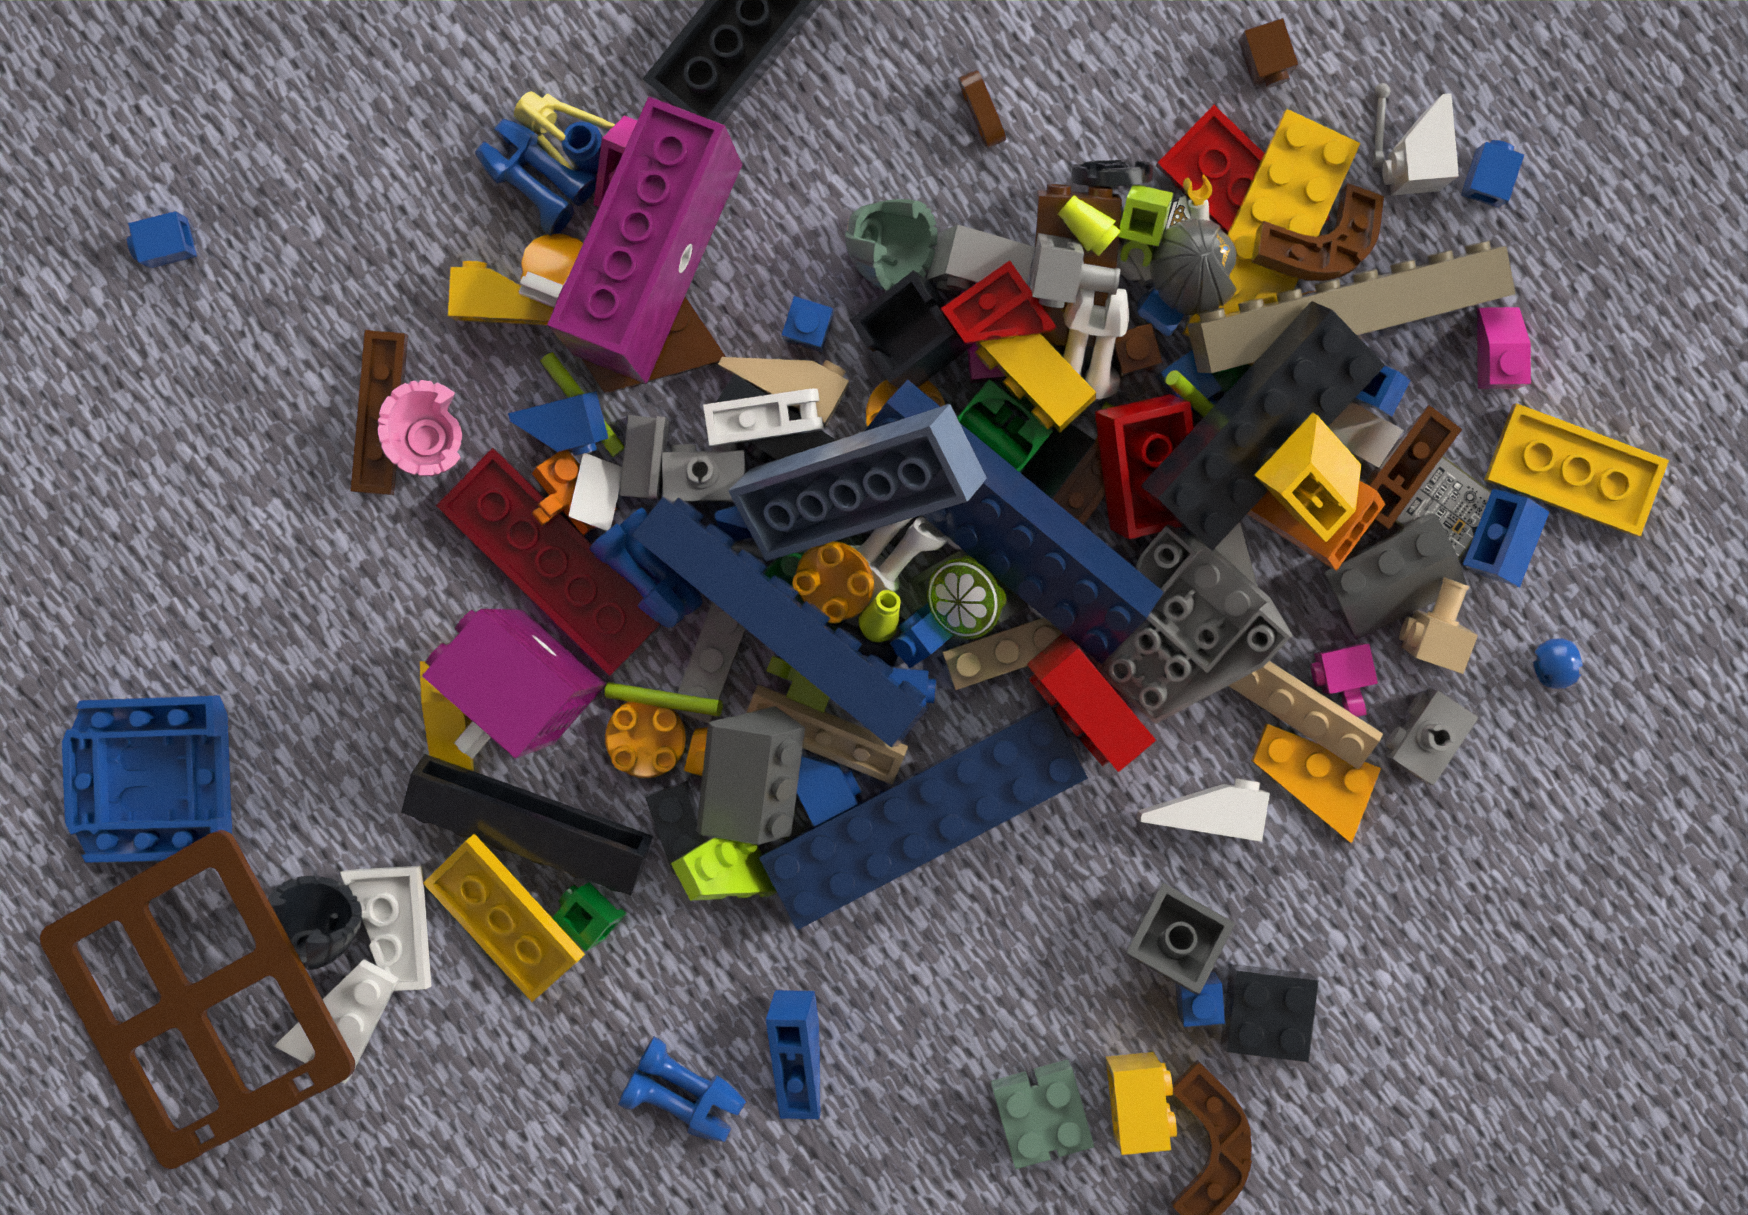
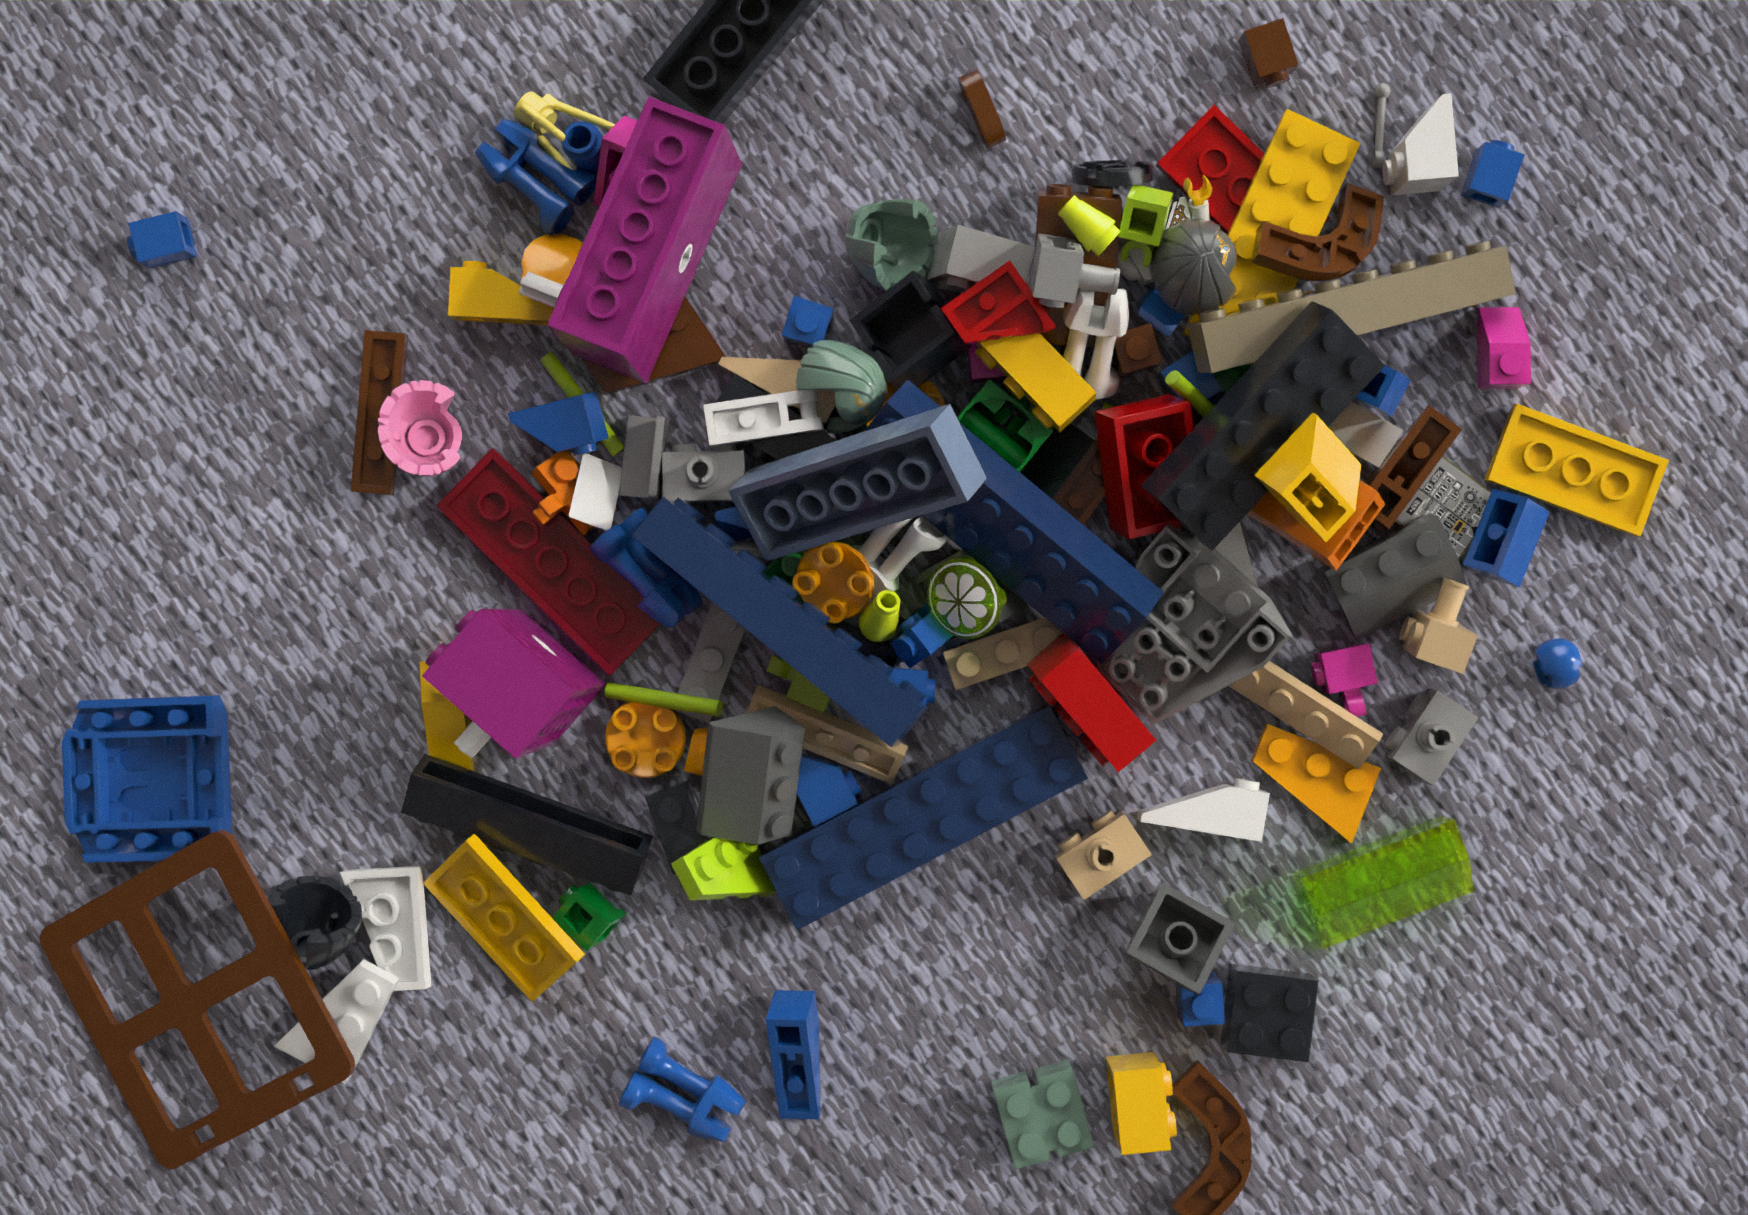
none -> sand green hair [796,340,887,434]
none -> tan brick [1054,810,1152,900]
none -> clear neon green slope [1293,815,1474,949]

